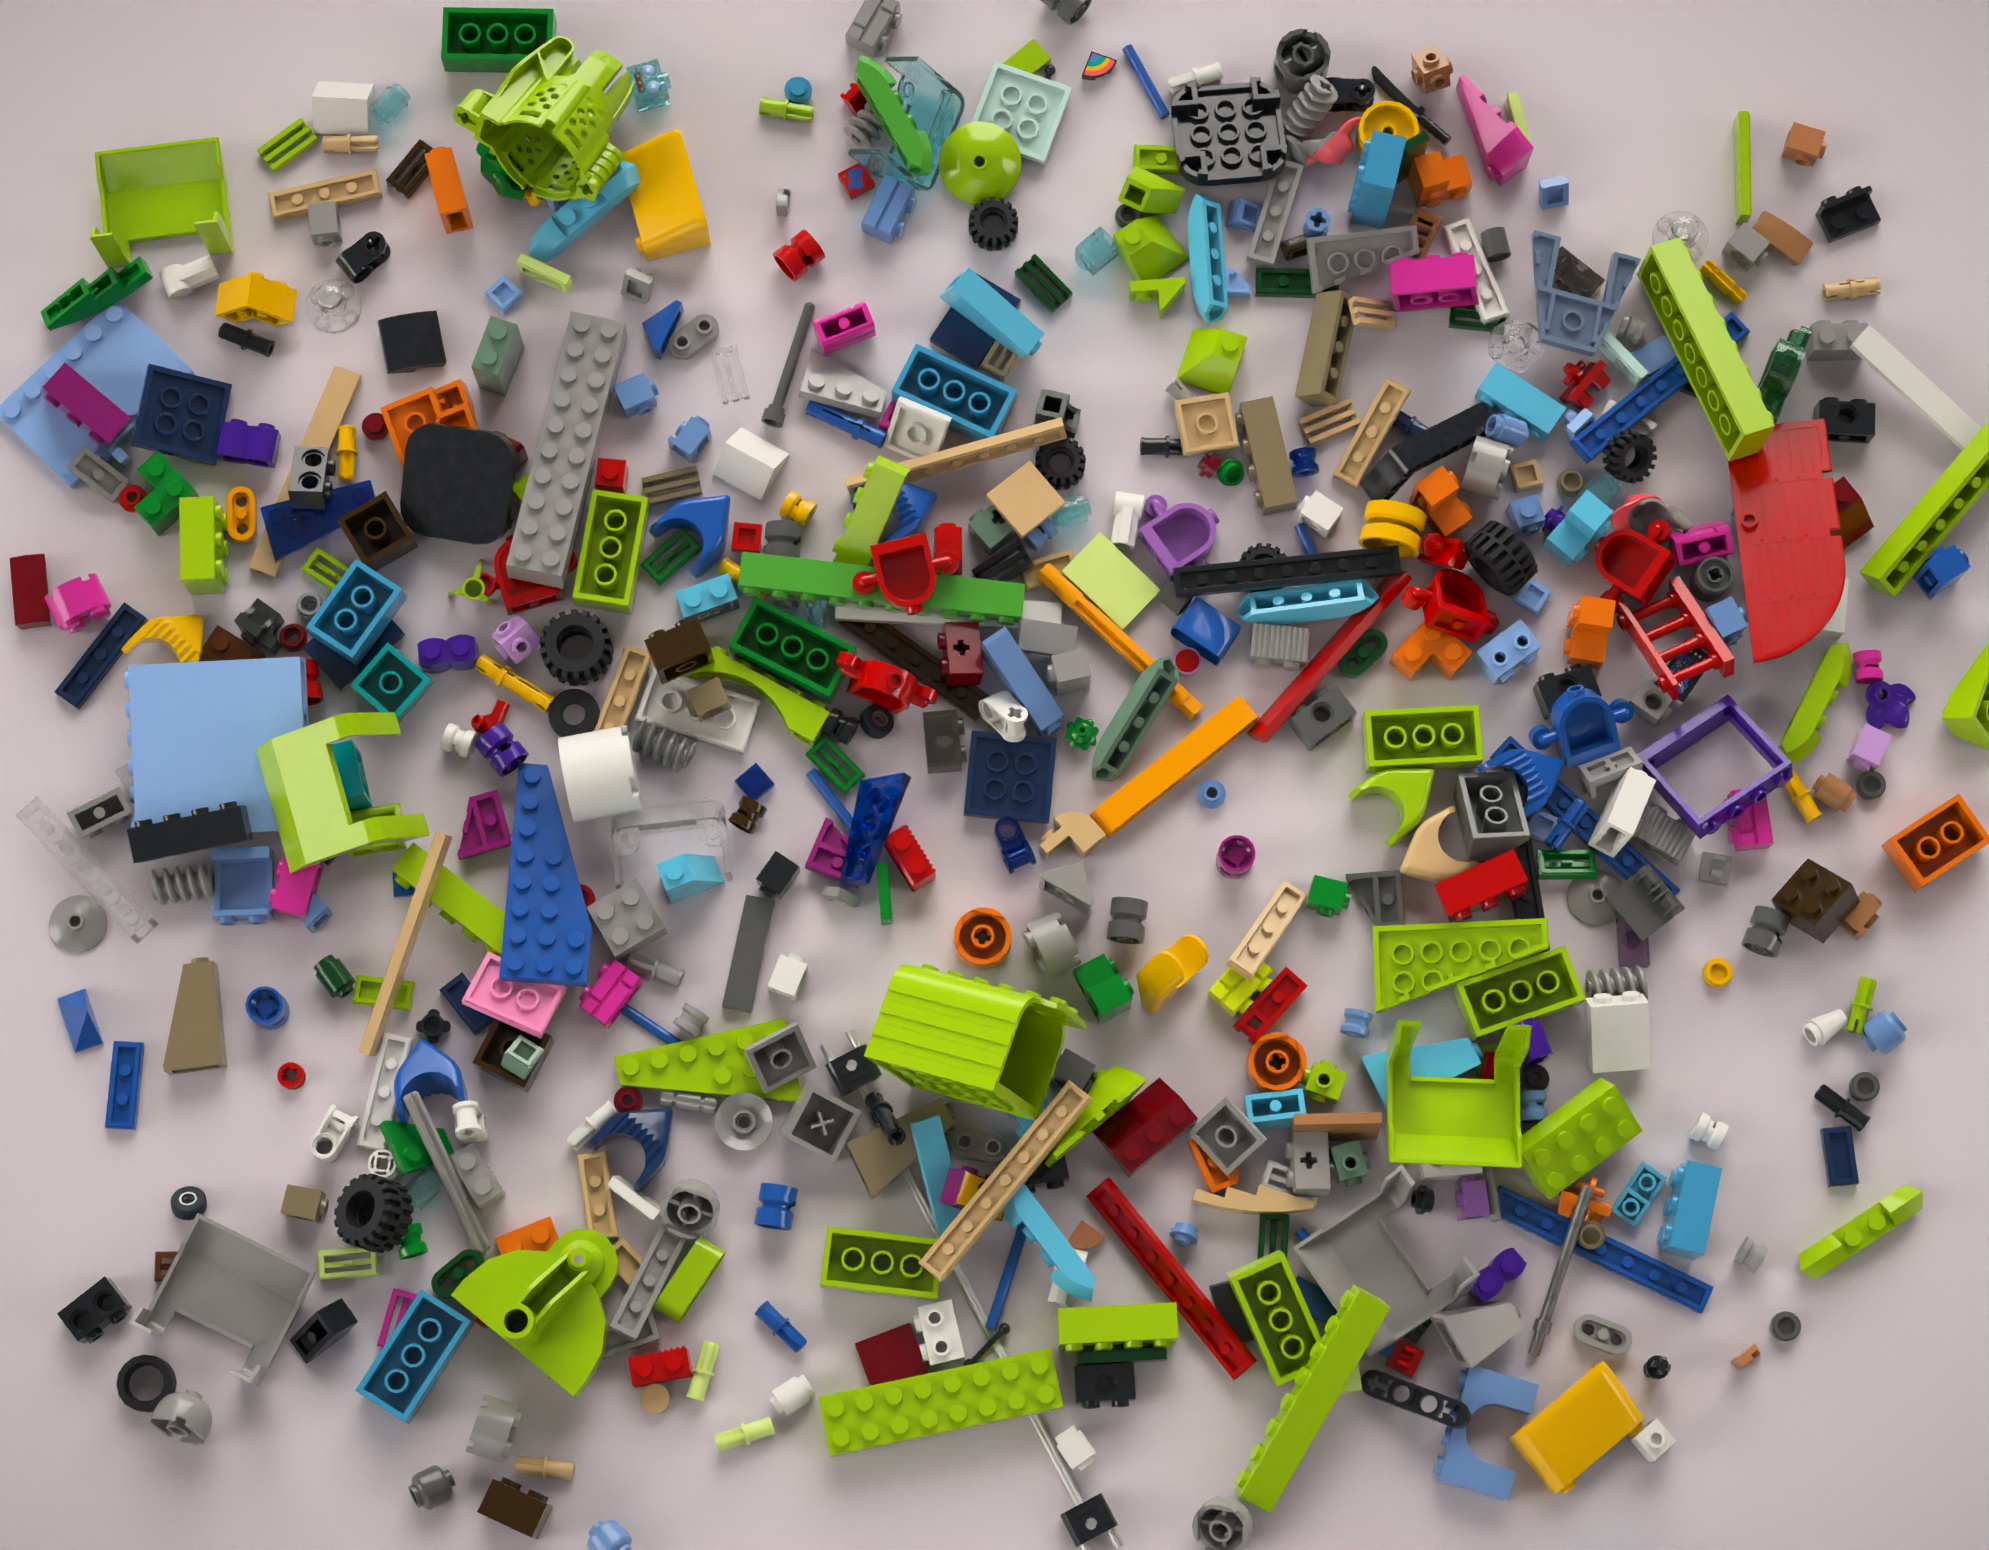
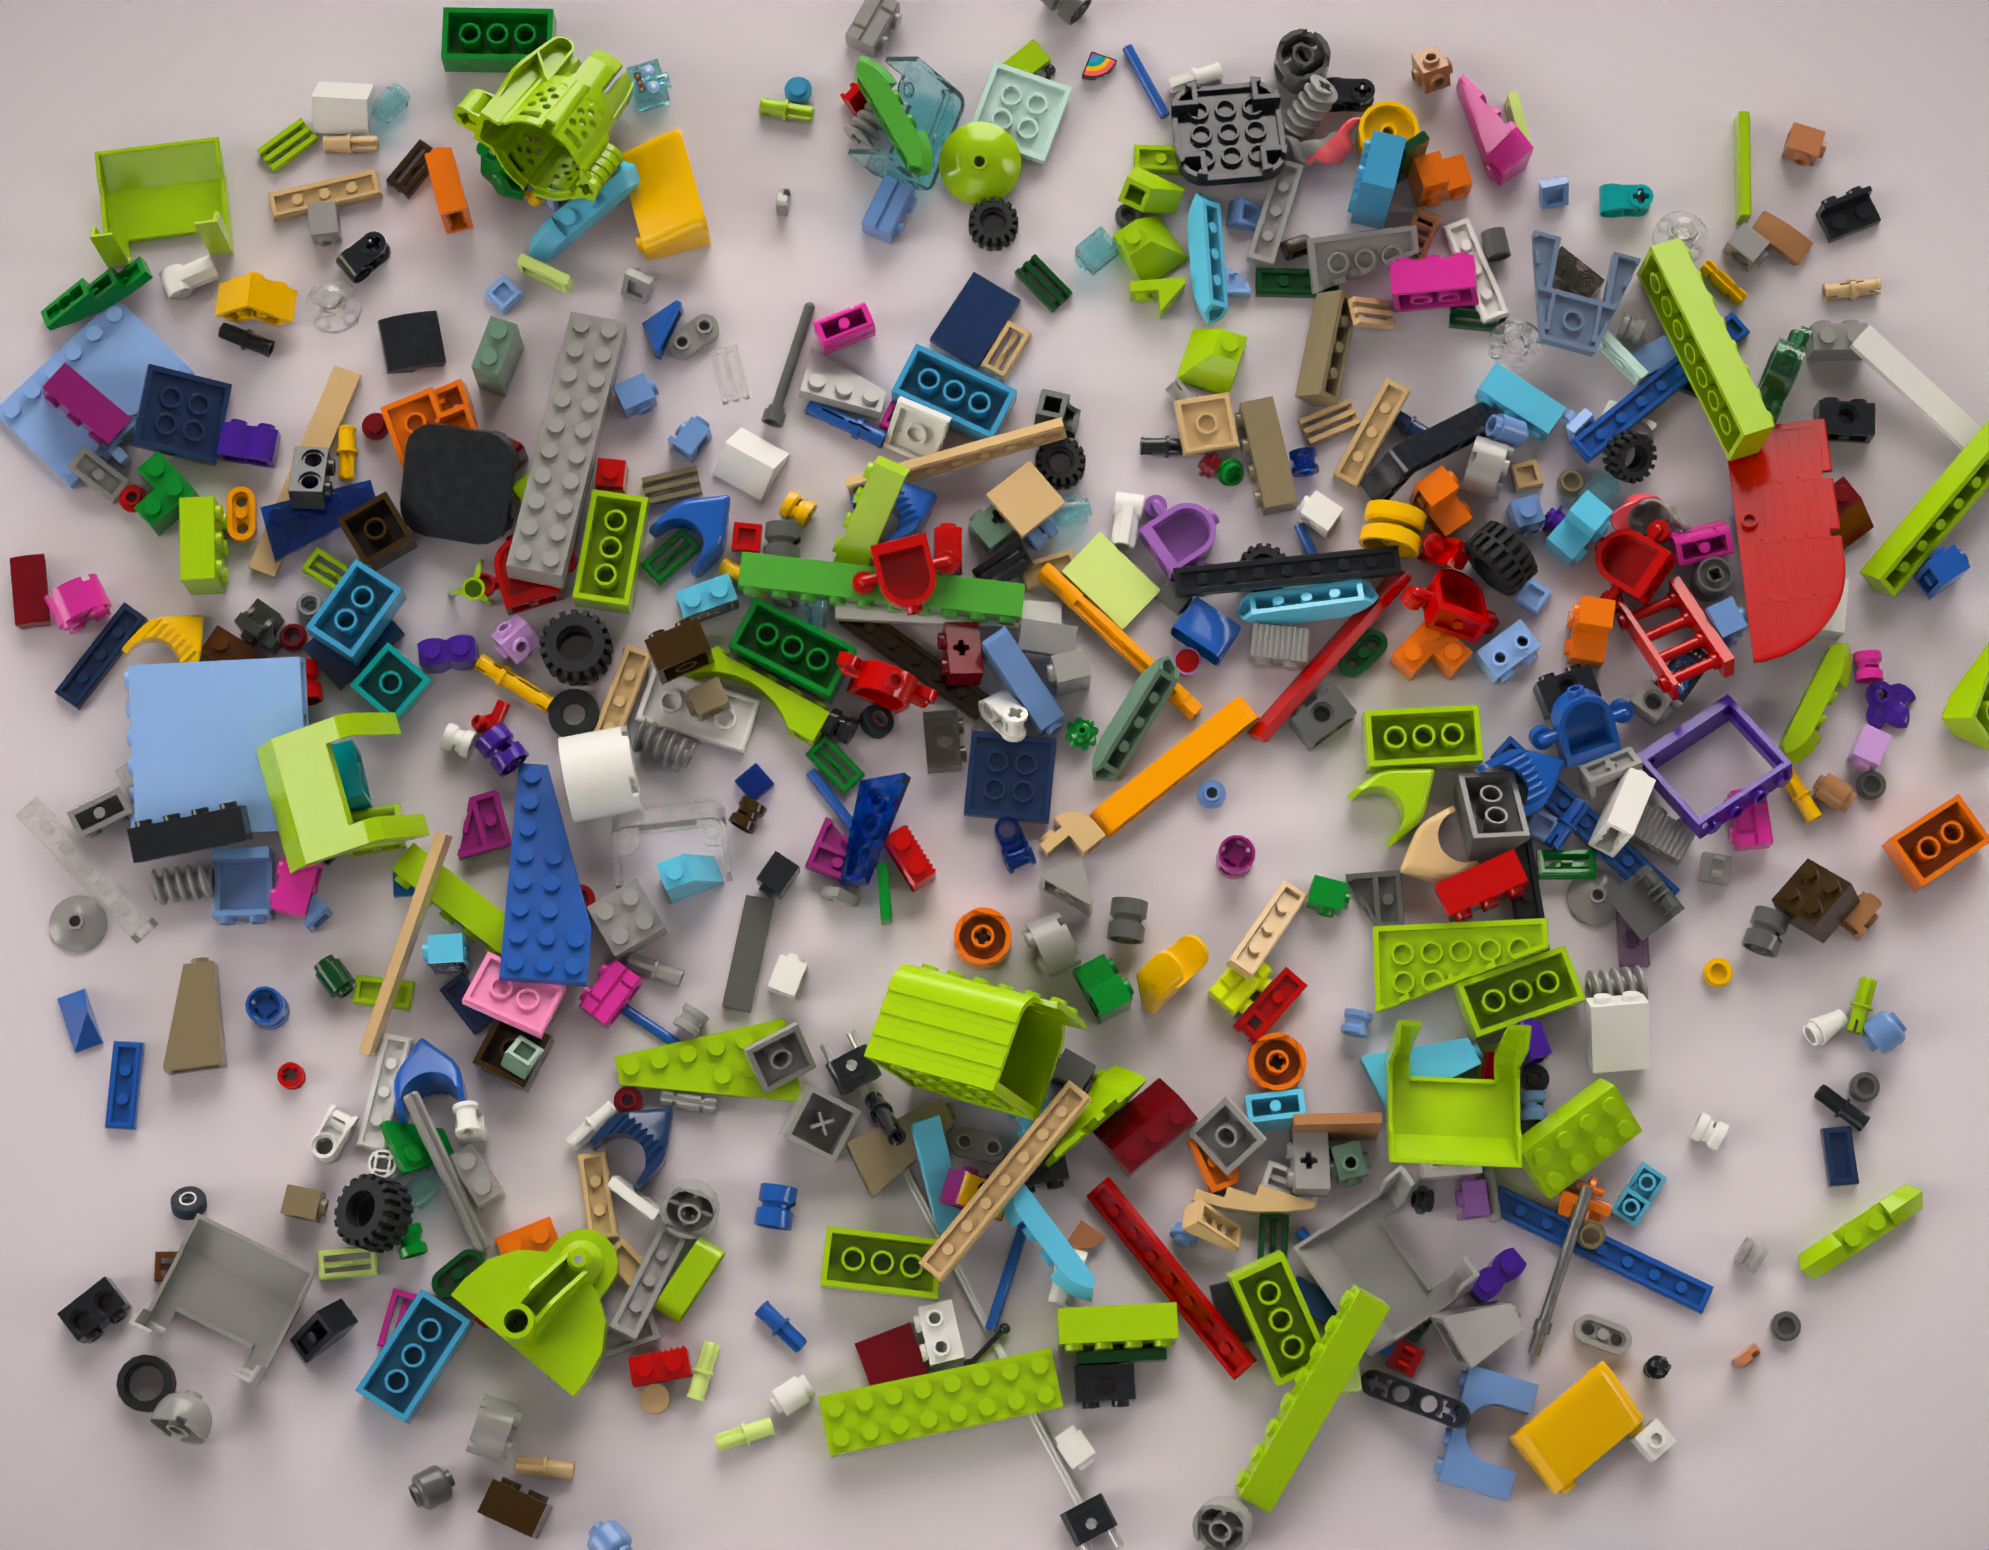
black plate [416,1009,451,1044] -> none
light grey dish [715,1092,773,1151] -> none
red wheel [773,229,825,282] -> none
red tile [838,161,875,200] -> none
medium azure slope [940,267,1045,358] -> none
lime brick [1300,1060,1348,1105] -> none
medium blue bush [1303,208,1330,238] -> none
black sword [1371,66,1452,146] -> none
red hips [1559,360,1611,410] -> none
dark azure brick [1657,1160,1722,1260] -> none
none -> medium azure brick [422,933,470,974]
none -> tan slope [1182,1199,1242,1252]
none -> teal piece [1599,183,1654,218]

